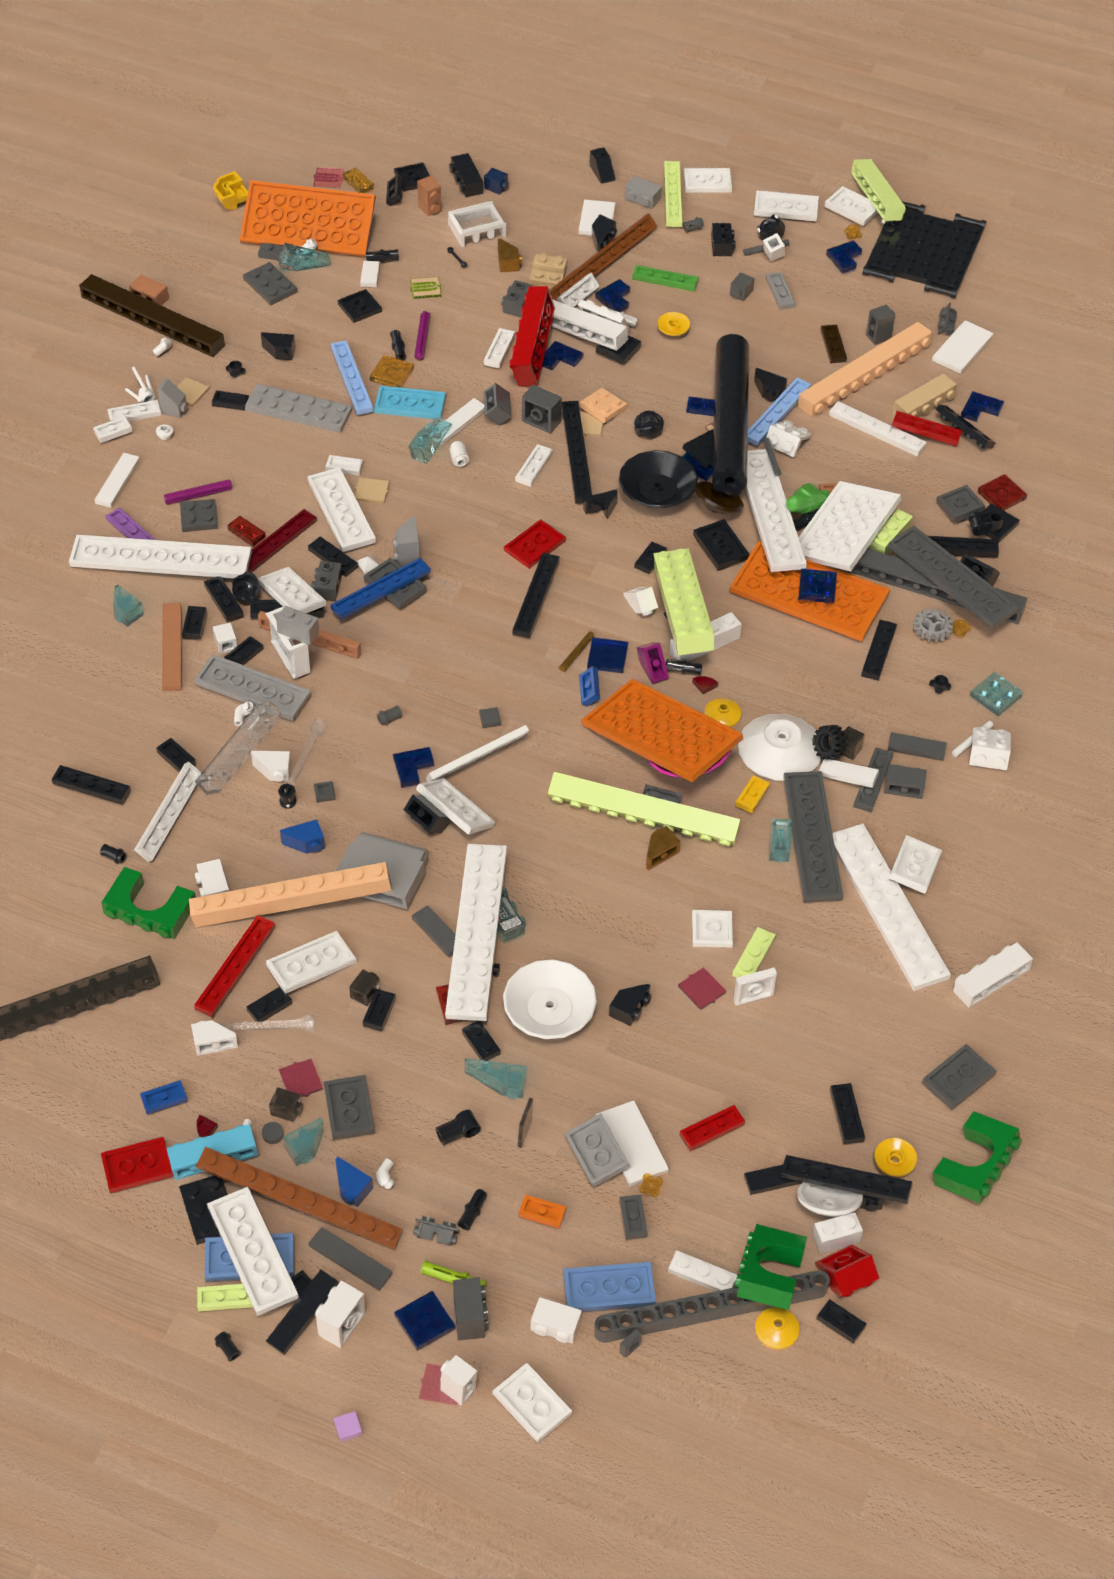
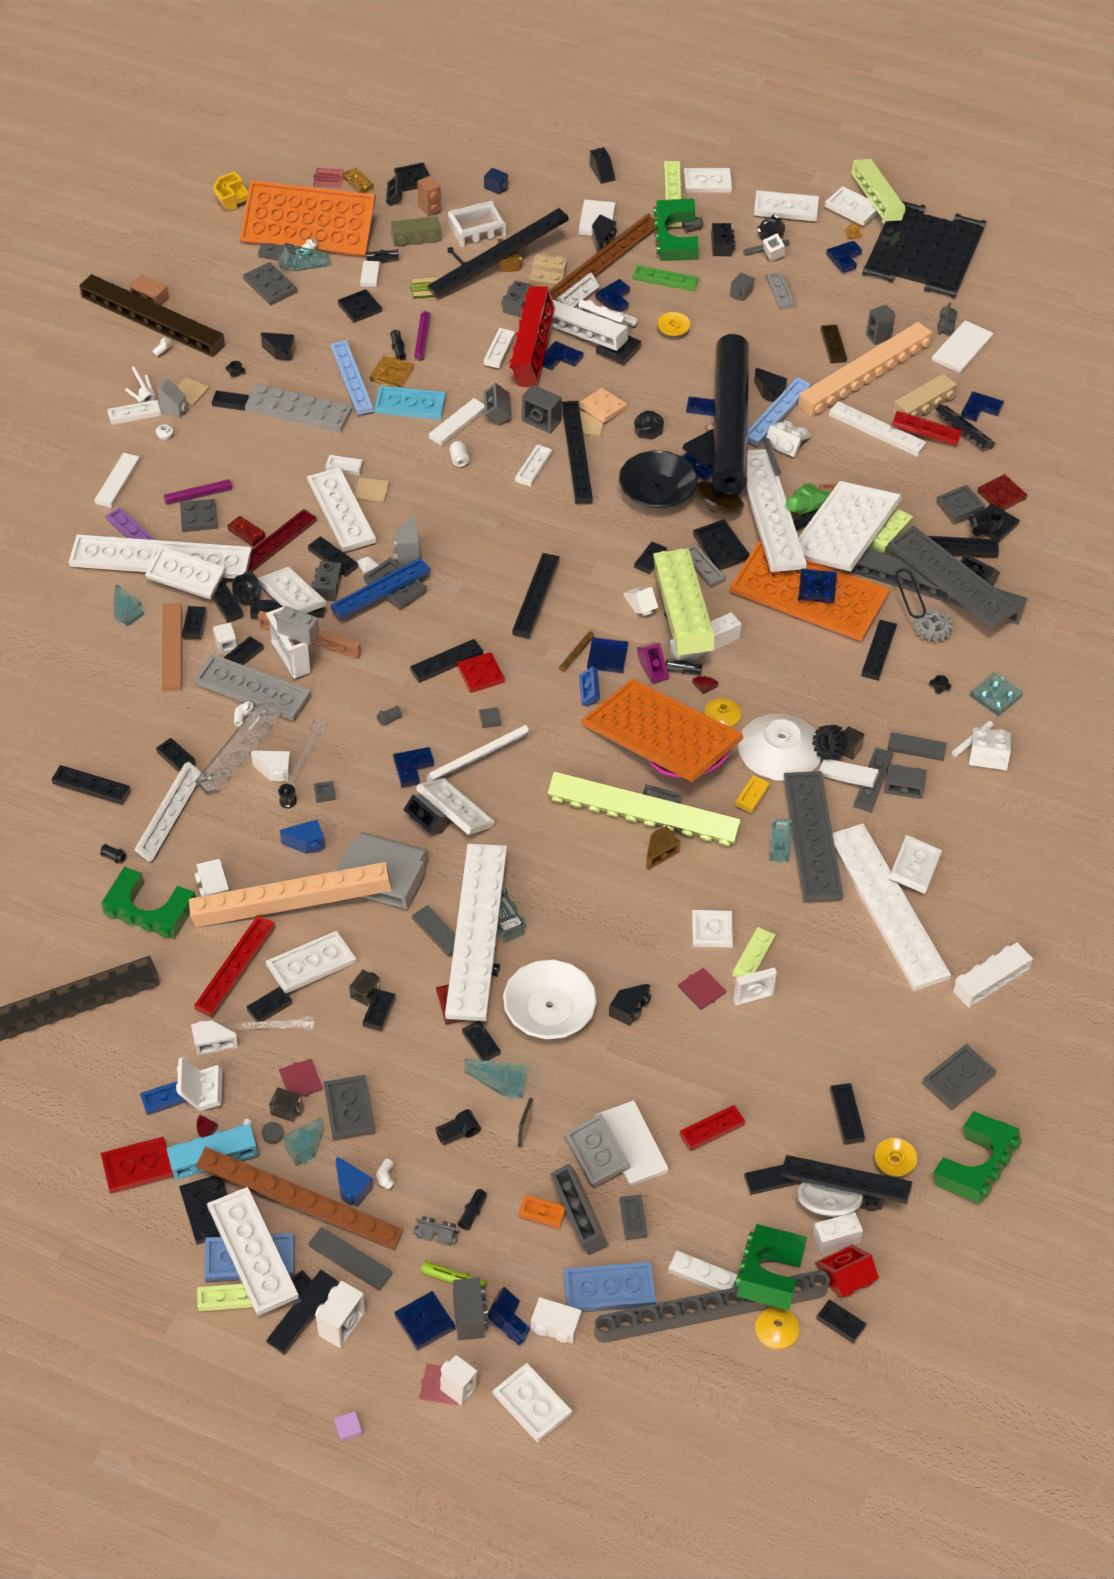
white plate [93,416,132,443] -> none
black pin [214,1331,241,1361] -> none
clear light blue slope [409,418,452,464] -> none
black brick [449,153,483,197] -> none
red tile [504,519,566,569] -> none
black slope [583,489,618,519] -> none
dark grey tile [619,1329,642,1357] -> none
light grey brick [625,176,662,209] -> none
clear yellow plate [639,1173,663,1197] -> none
clear yellow plate [952,619,971,637] -> none
none -> white tile [145,546,226,599]
none -> white bracket [176,1057,223,1111]
none -> olive brick [391,216,441,246]
none -> black plate [410,639,483,683]
none -> black plate [427,208,569,298]
none -> red plate [457,652,505,693]
none -> clear blue plate [488,1287,531,1346]
none -> dark grey brick [550,1164,609,1255]
none -> green arch [653,198,699,261]
none -> light grey tile [685,544,726,588]
none -> black piece [895,568,926,618]

